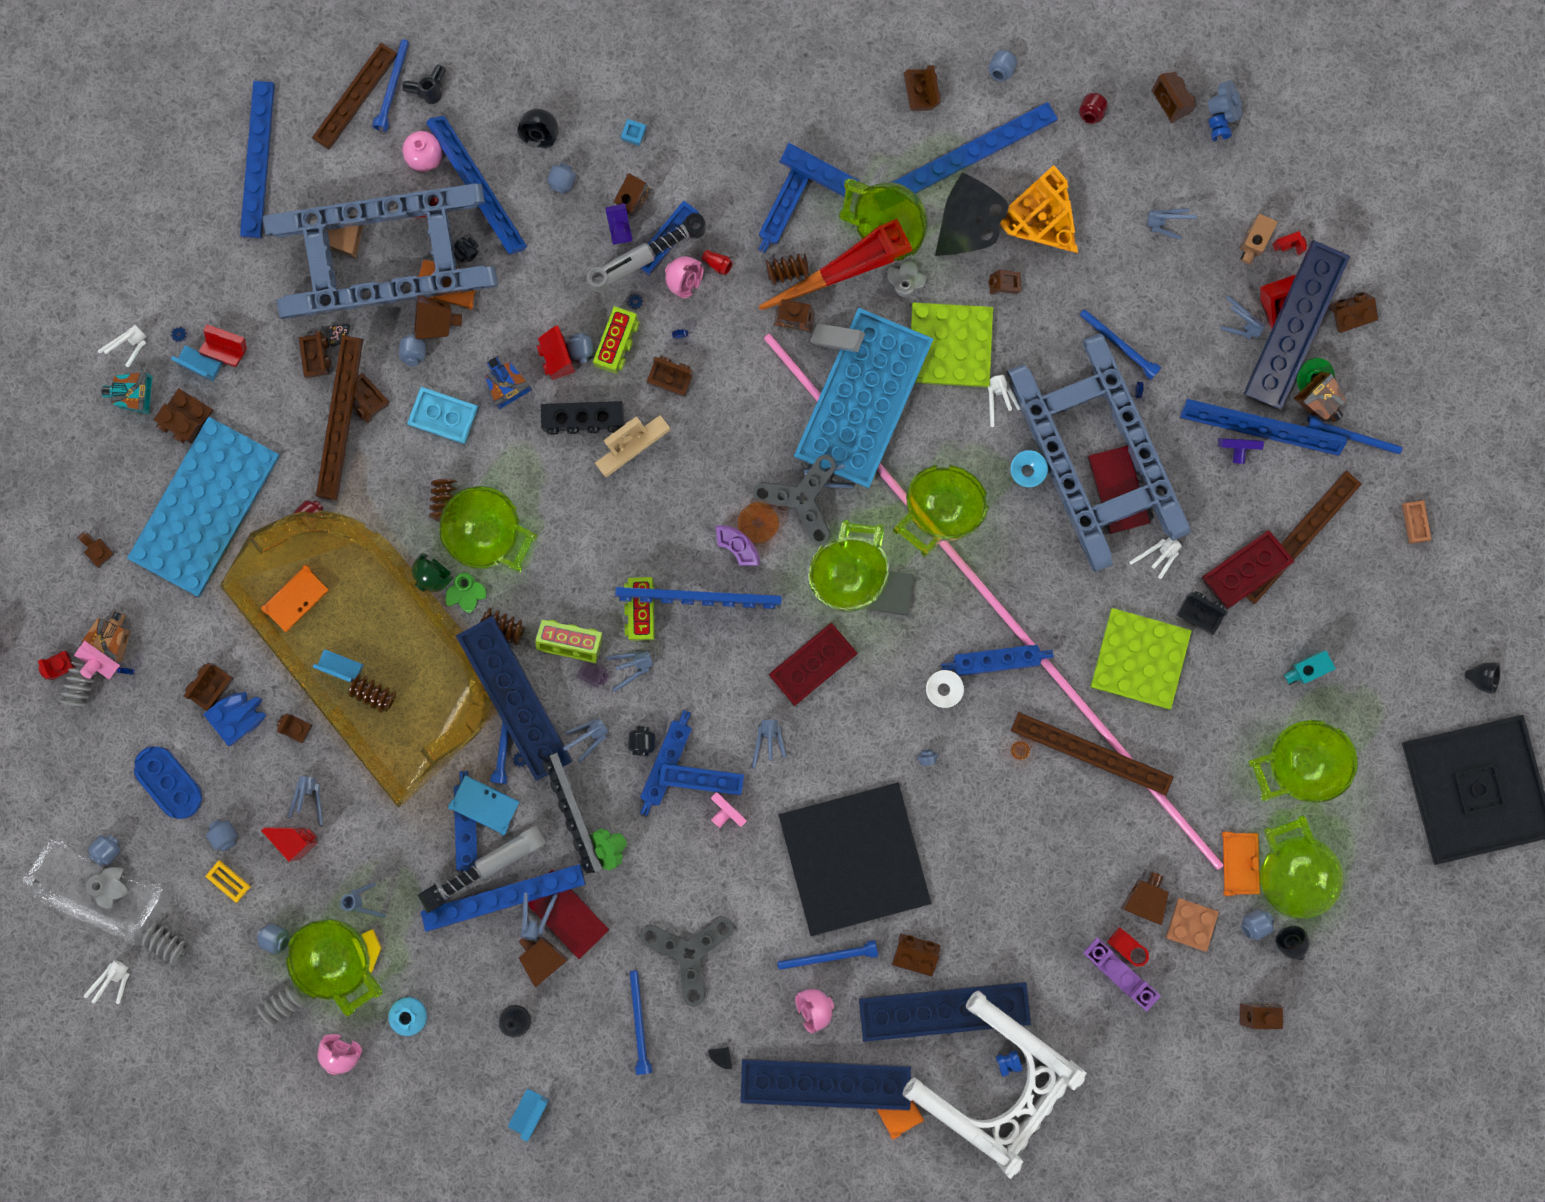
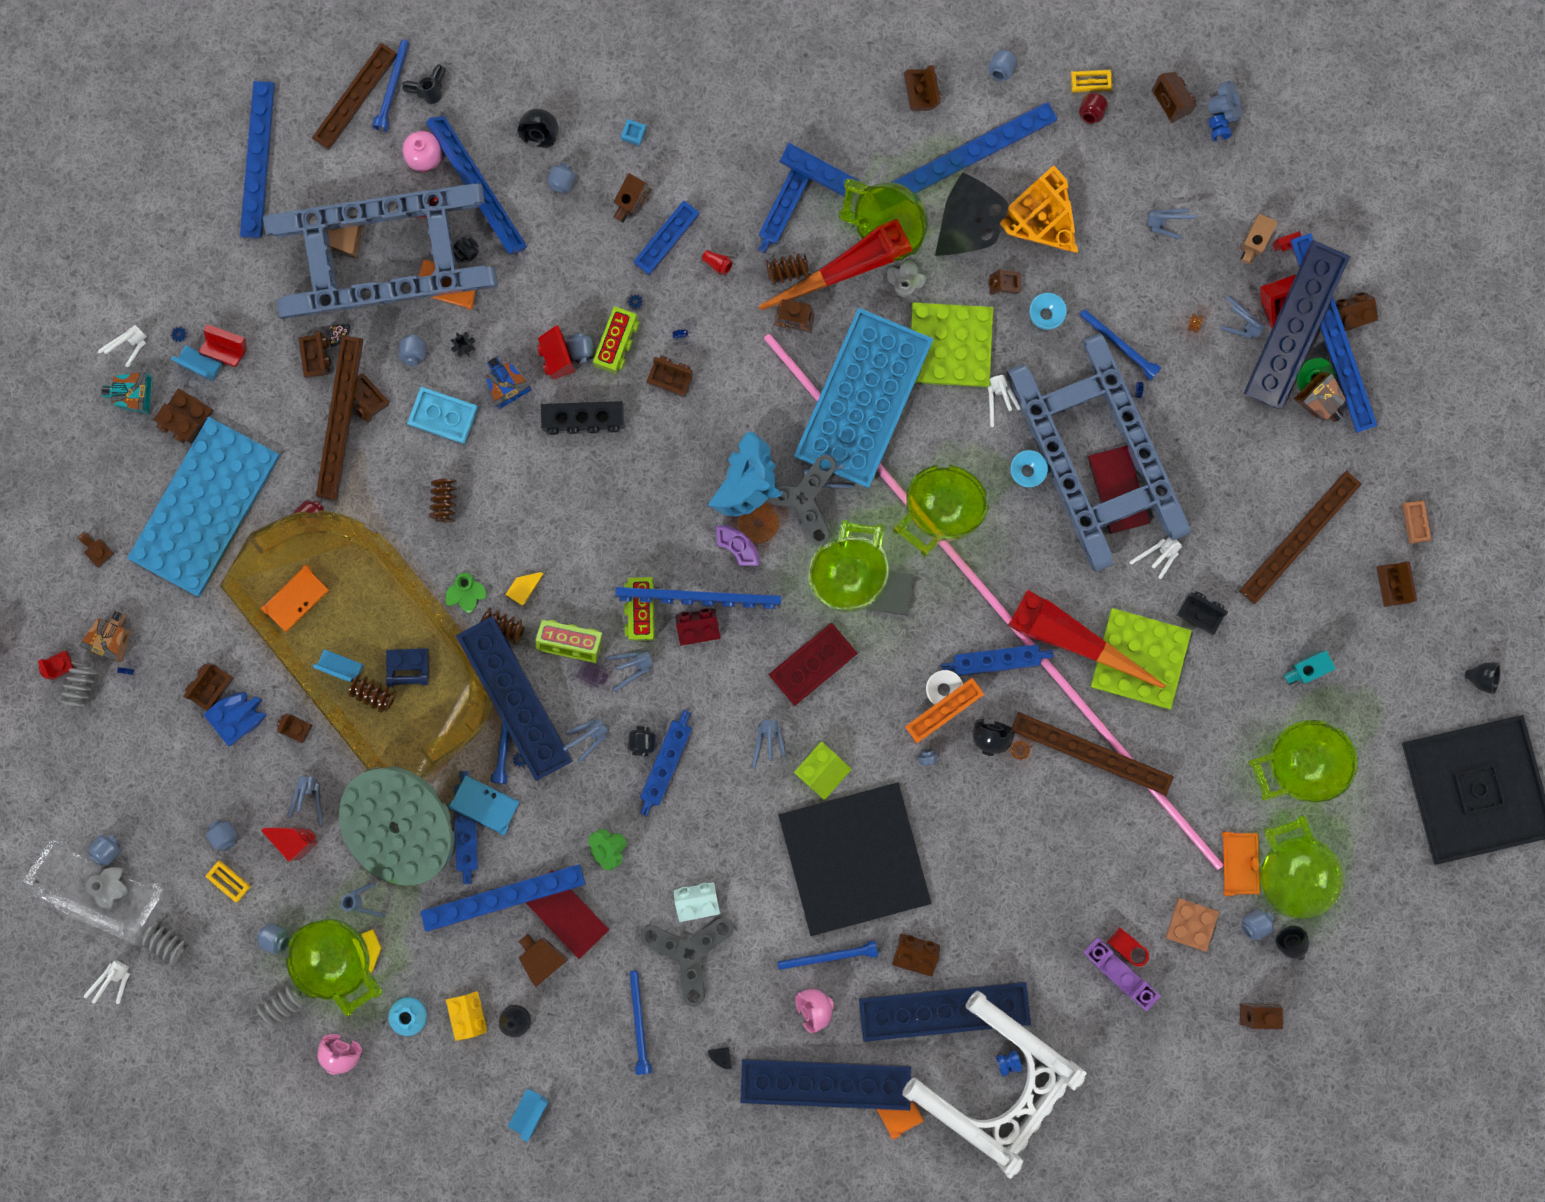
bright pink tile [74,641,120,680] -> none
blue tile [134,746,202,819] -> none
dark green cylinder [411,553,454,592] -> none
reddish brown torso [414,295,462,339] -> none
piece [417,825,547,914] -> none
clear neon green windscreen [439,486,538,572] -> none
sand blue plant [520,892,557,940] -> none
black plate [542,753,602,873] -> none
piece [587,213,706,292] -> none
tan bracket [595,415,671,477] -> none
dark purple tile [605,204,633,245] -> none
blue plate [658,763,744,795] -> none
bright pink cylinder [665,256,704,299] -> none
bright pink tile [711,792,747,828] -> none
light grey tile [810,323,865,352] -> none
reddish brown torso [1121,872,1169,926] -> none
blue plate [1180,399,1347,456] -> none
dark red tile [1202,530,1295,610] -> none
dark purple tile [1218,438,1264,464] -> none
blue piece [1305,414,1403,454] -> none
none -> sand green plate [339,766,454,885]
none -> dark blue plate [386,648,429,687]
none -> yellow bracket [446,991,487,1041]
none -> black gear [450,332,476,358]
none -> yellow tile [505,572,544,606]
none -> light aqua bracket [674,882,720,922]
none -> dark red bracket [675,608,721,646]
none -> dark azure animal [708,431,782,517]
none -> lime slope [794,741,852,800]
none -> orange fence [905,678,985,744]
none -> black cylinder [972,719,1016,756]
none -> red plate [1007,590,1166,688]
none -> medium azure piece [1029,293,1067,330]
none -> yellow tile [1071,70,1112,93]
none -> clear orange bush [1187,313,1203,333]
none -> blue plate [1290,233,1378,433]
none -> reddish brown bracket [1376,561,1417,607]

